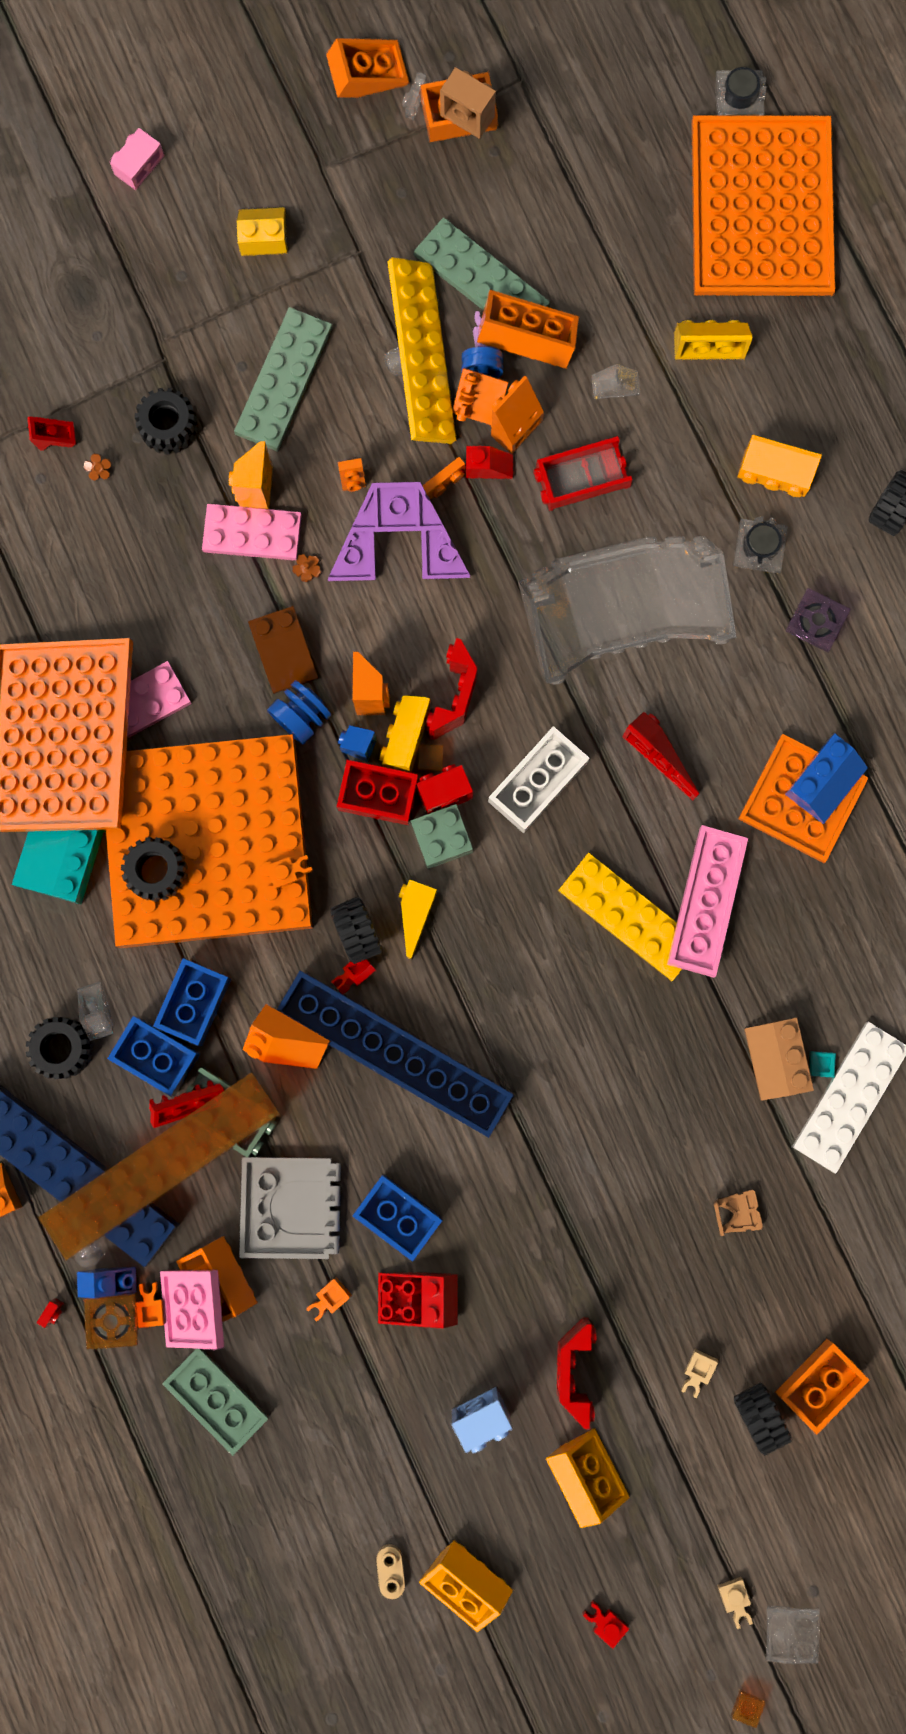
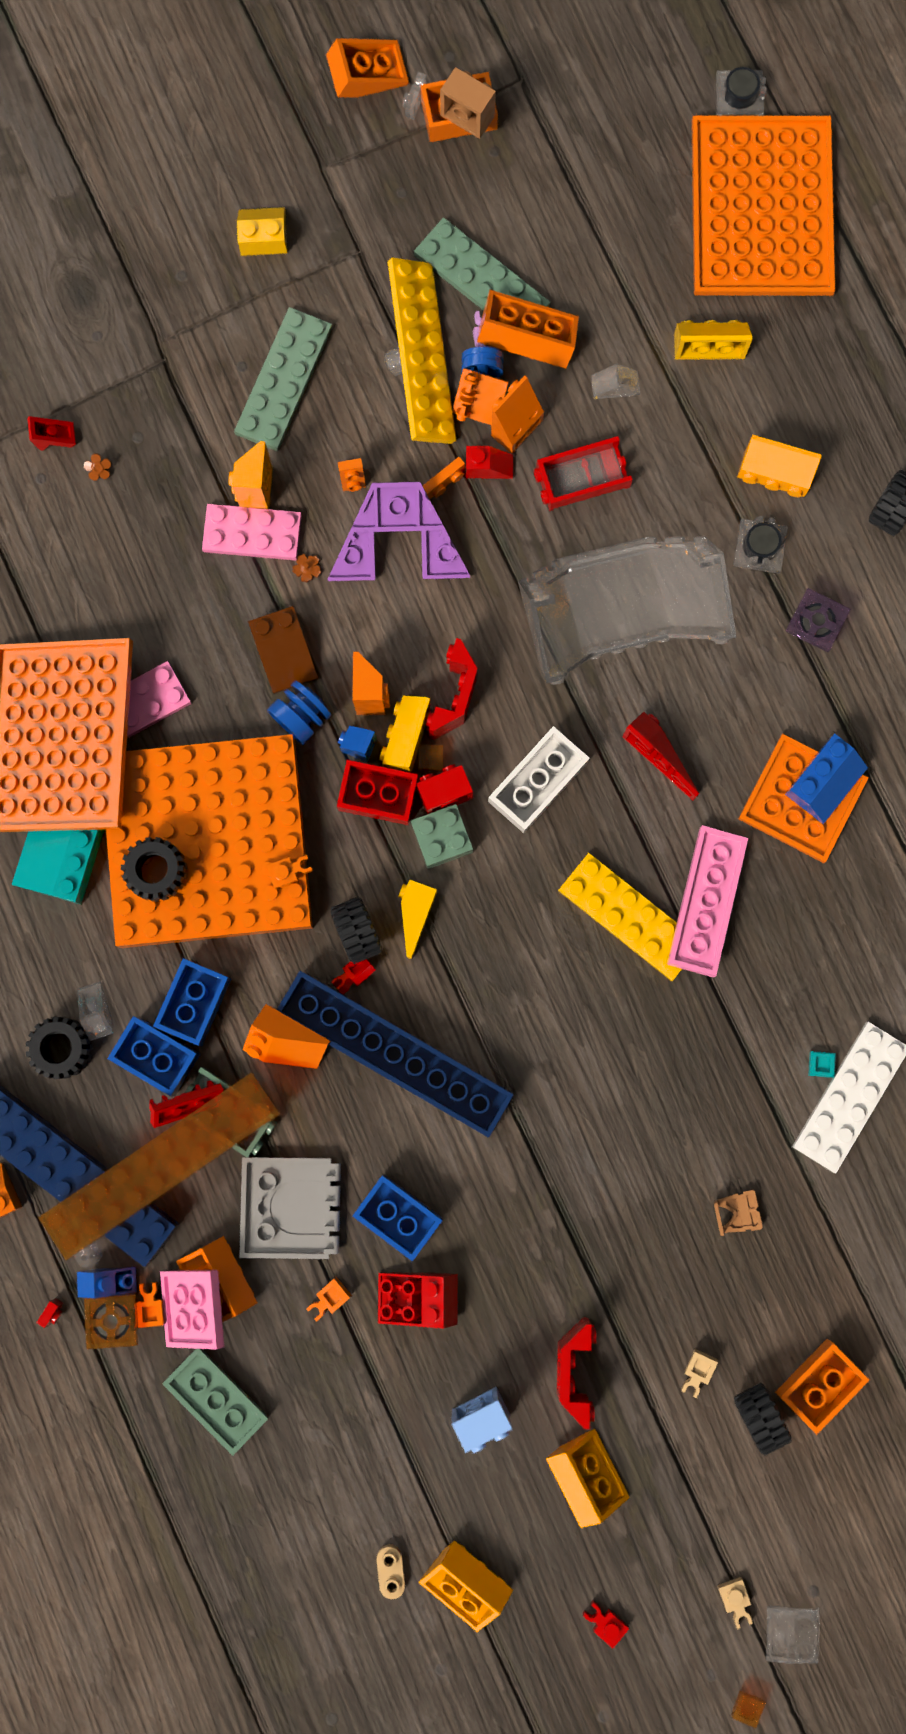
bright pink brick [110,128,164,190] -> none
black tyre [135,388,198,455] -> none
medium nougat slope [744,1018,814,1101] -> none

